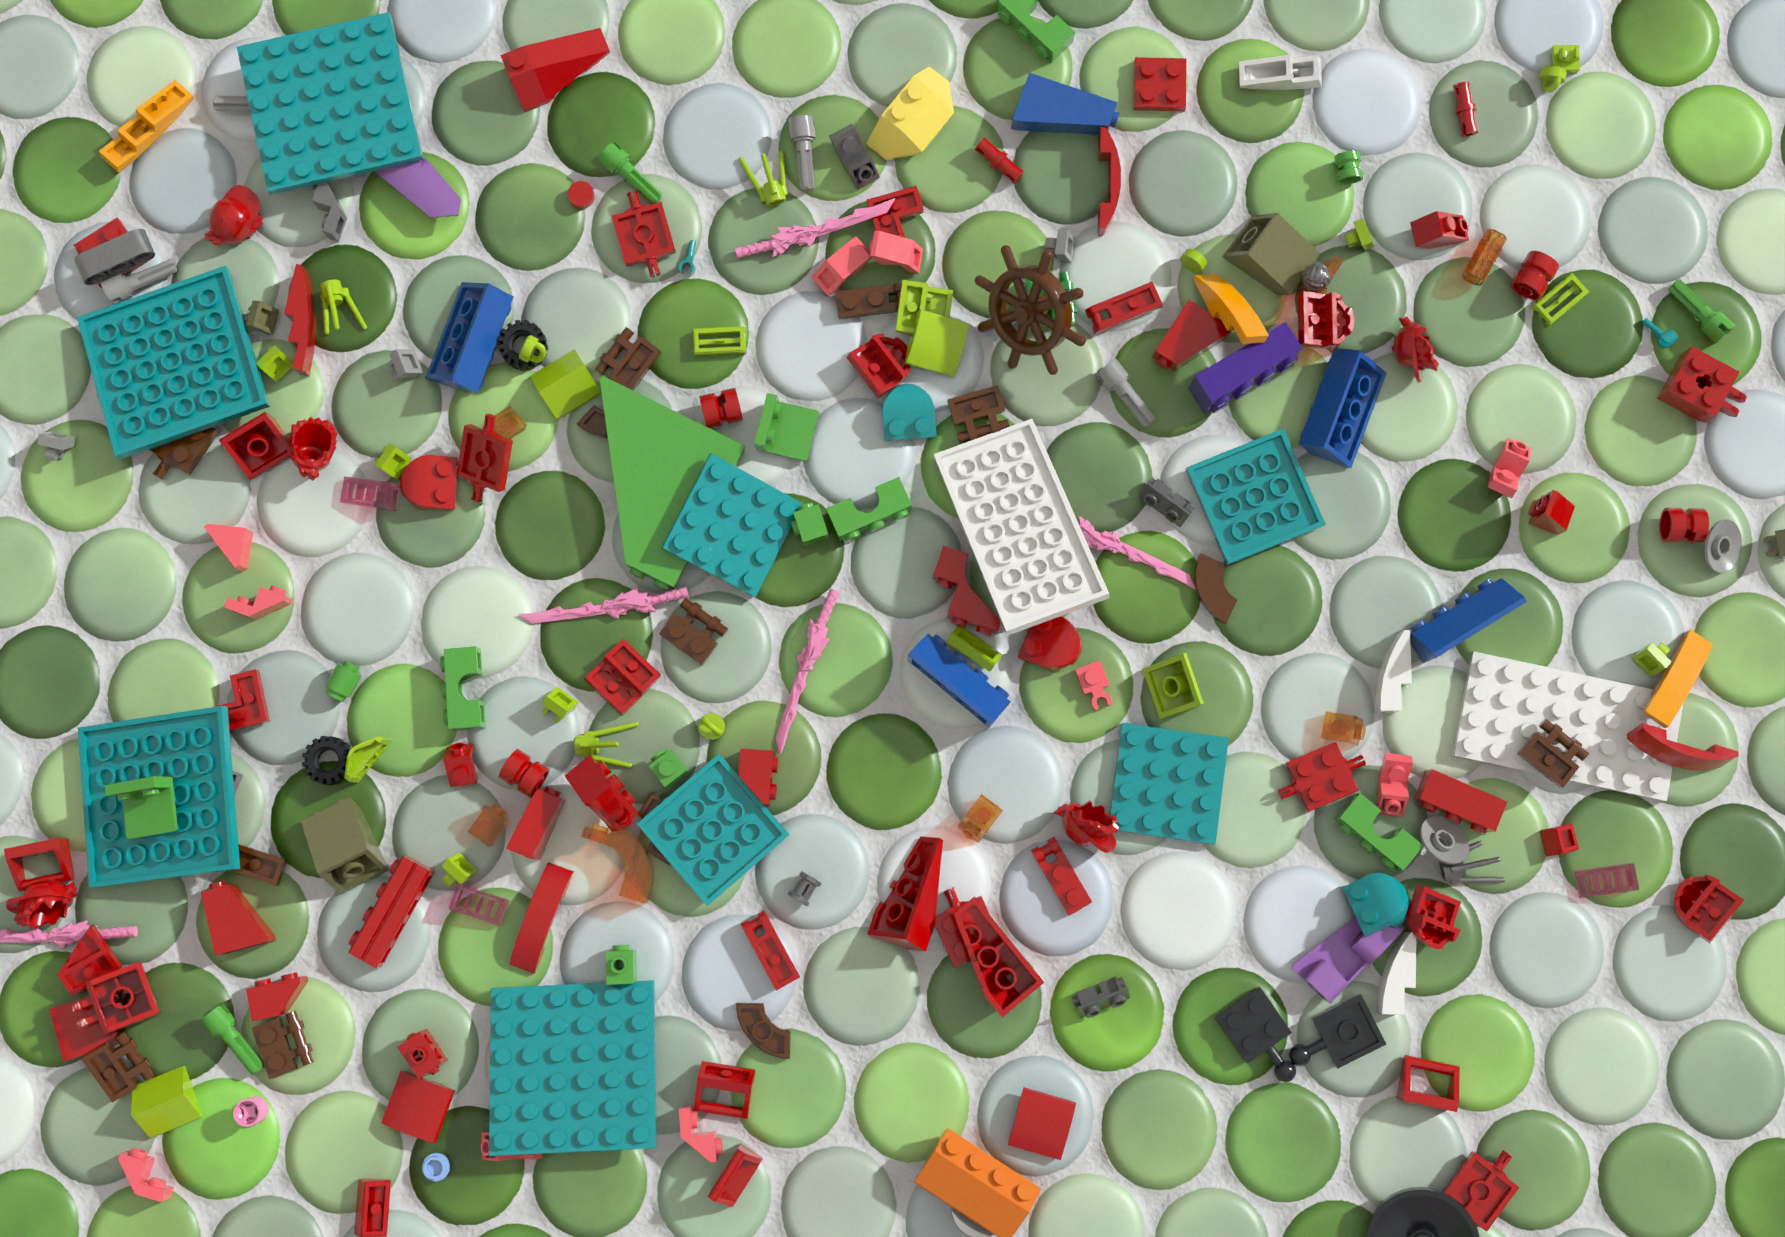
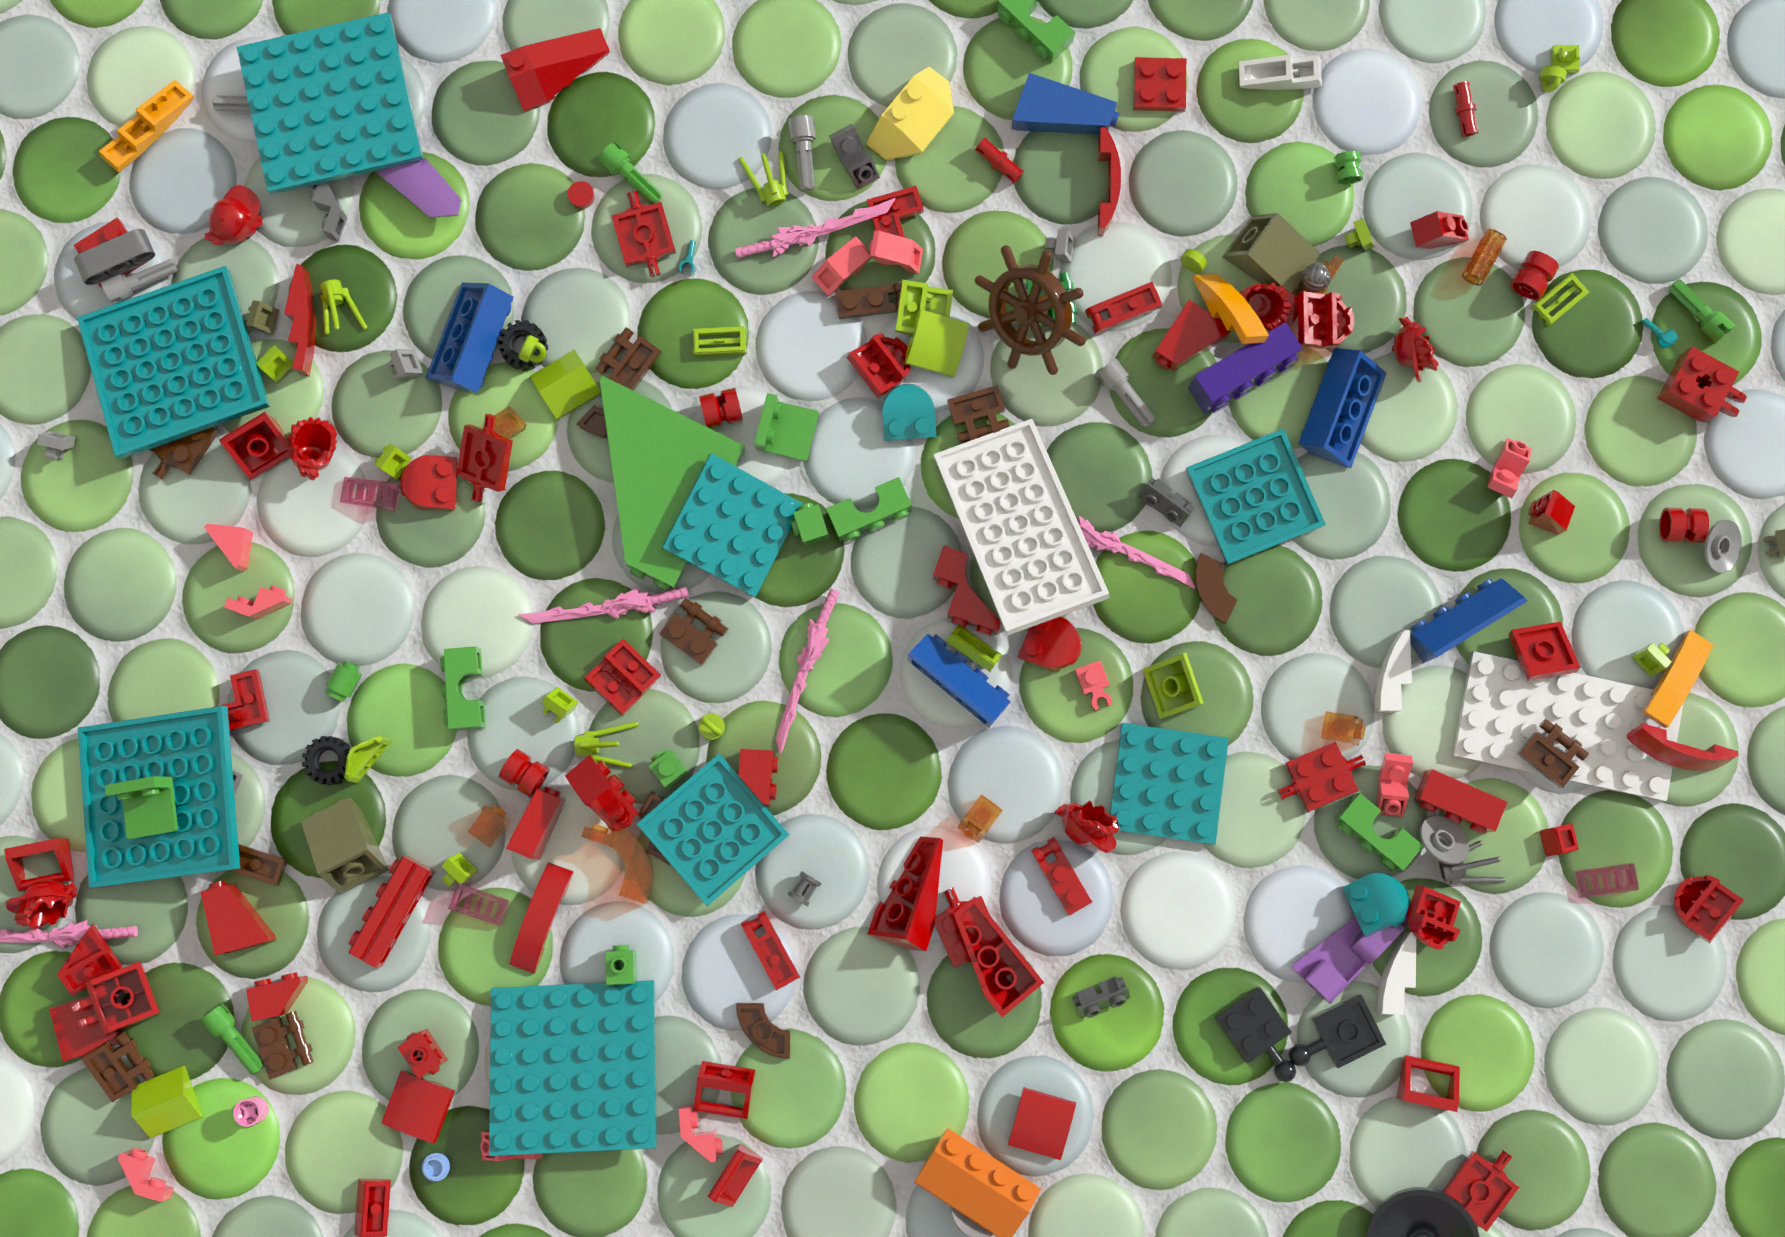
red bracket [443,742,478,787] -> none
none -> red hair [1239,283,1298,331]
none -> red plate [1508,621,1581,681]

